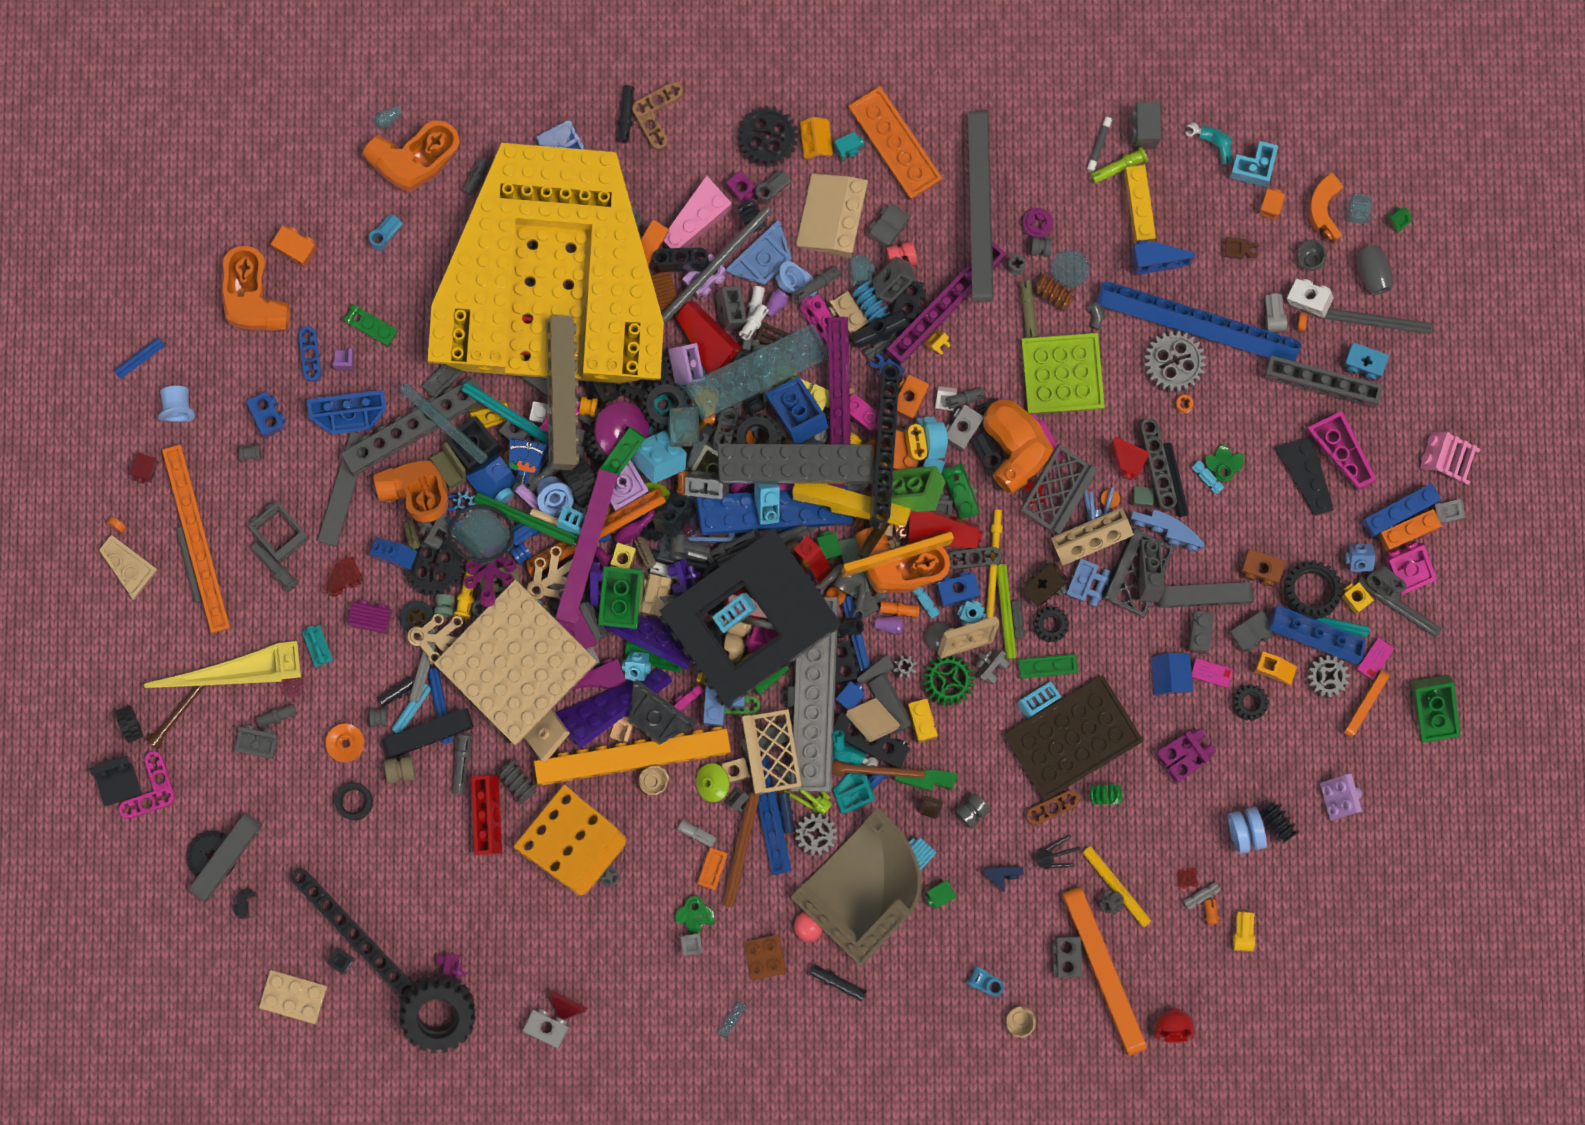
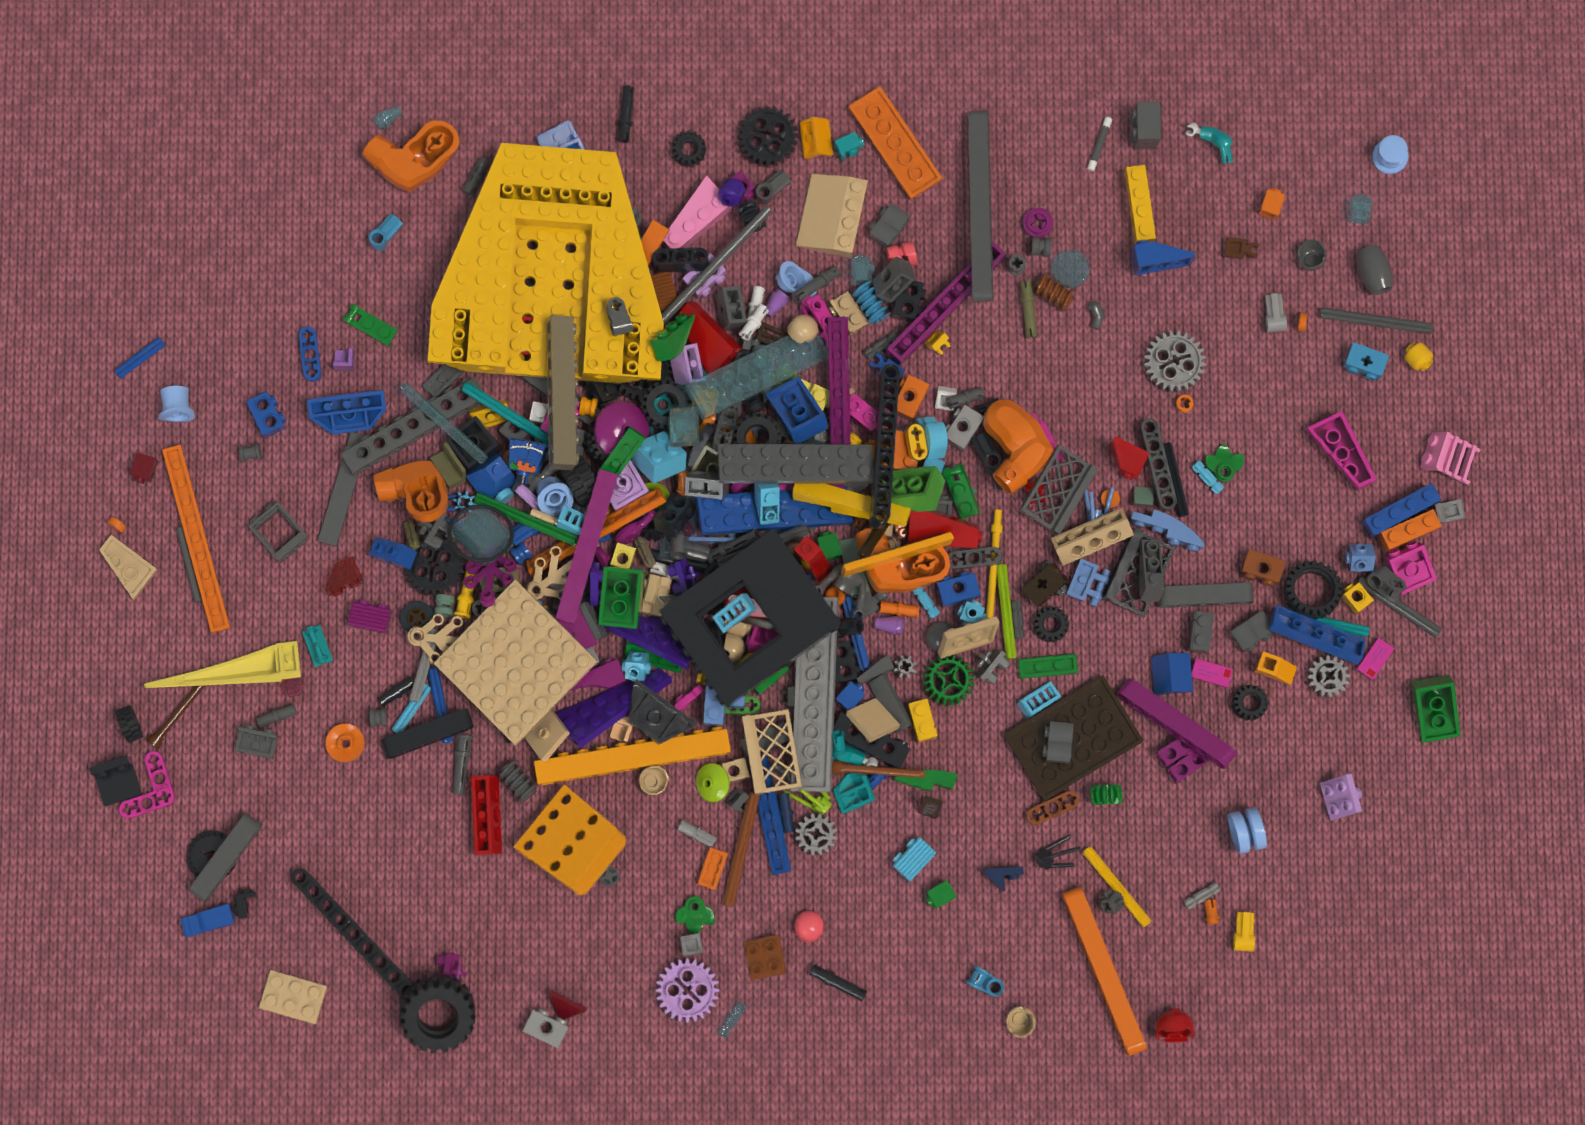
orange piece [221,246,290,331] -> none
dark grey pin [251,541,300,593] -> none
orange brick [270,225,317,268] -> none
black brick [326,947,356,975] -> none
black tyre [335,783,373,820] -> none
dark tan wheel [384,755,416,784] -> none
medium nougat beam [633,82,683,151] -> none
medium blue wing [726,220,792,286] -> none
dark tan panel [791,808,921,967] -> none
black piece [852,310,911,349] -> none
dark grey wheel [954,792,991,829] -> none
lime plate [1021,333,1105,414] -> none
dark grey brick [1052,937,1082,978] -> none
lime pin [1091,147,1148,184] -> none
blue beam [1096,282,1301,362] -> none
clear red plate [1178,868,1199,889] -> none
medium azure brick [1230,141,1278,187] -> none
black piece [1259,801,1300,844] -> none
dark grey brick [1264,356,1383,408] -> none
black wing [1274,437,1334,516] -> none
white brick [1287,278,1334,318] -> none
orange arch [1309,173,1344,244] -> none
orange beam [1343,669,1390,738] -> none
green tile [1387,206,1412,233] -> none
none -> blue piece [180,904,236,938]
none -> dark grey piece [606,297,633,337]
none -> green slope [650,313,695,362]
none -> lavender gear [656,958,720,1023]
none -> black tyre [672,131,706,168]
none -> dark purple head [717,178,746,207]
none -> tan hair [787,315,819,344]
none -> dark grey brick [1042,721,1073,764]
none -> magenta beam [1117,678,1237,769]
none -> light blue piece [1372,135,1408,174]
none -> yellow head [1405,343,1433,371]

